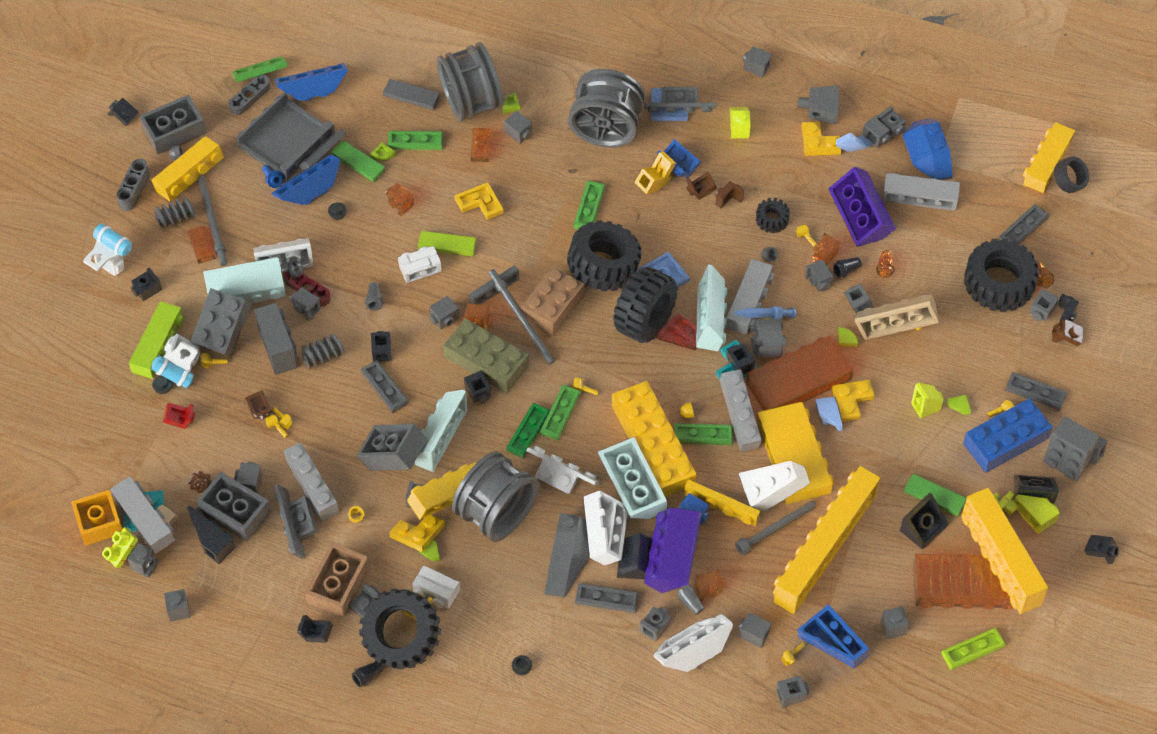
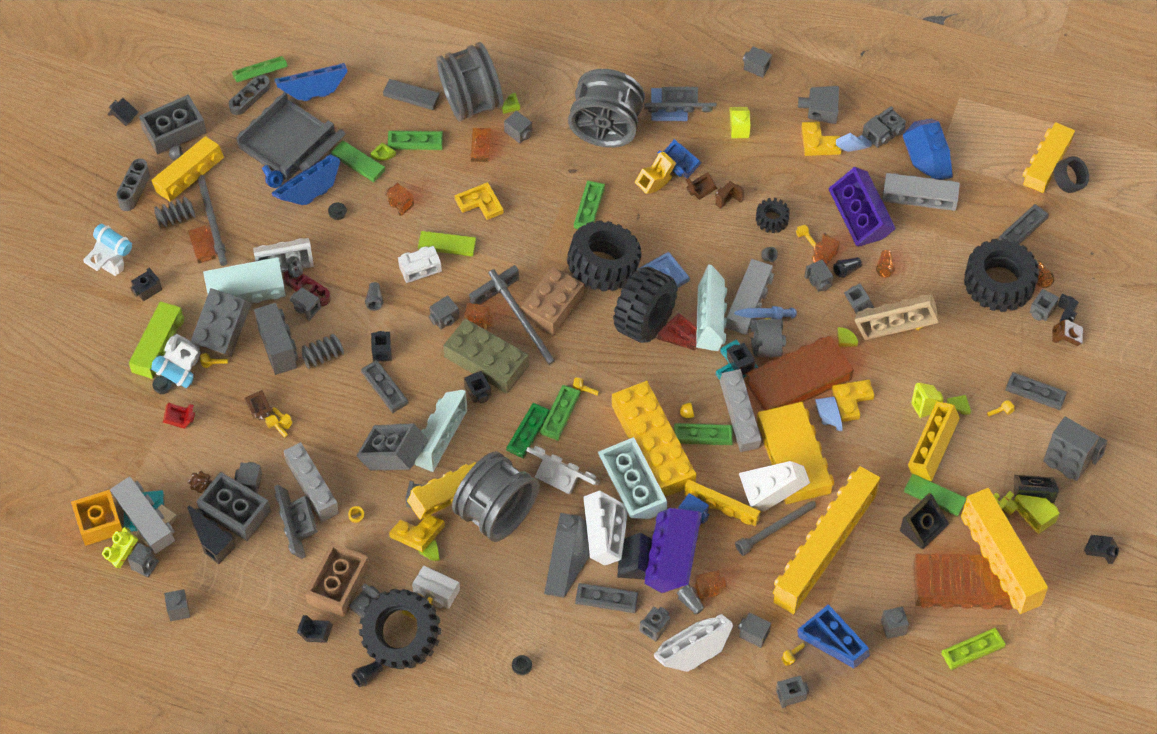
blue brick [963,398,1053,473] -> none
none -> yellow brick [908,402,960,481]

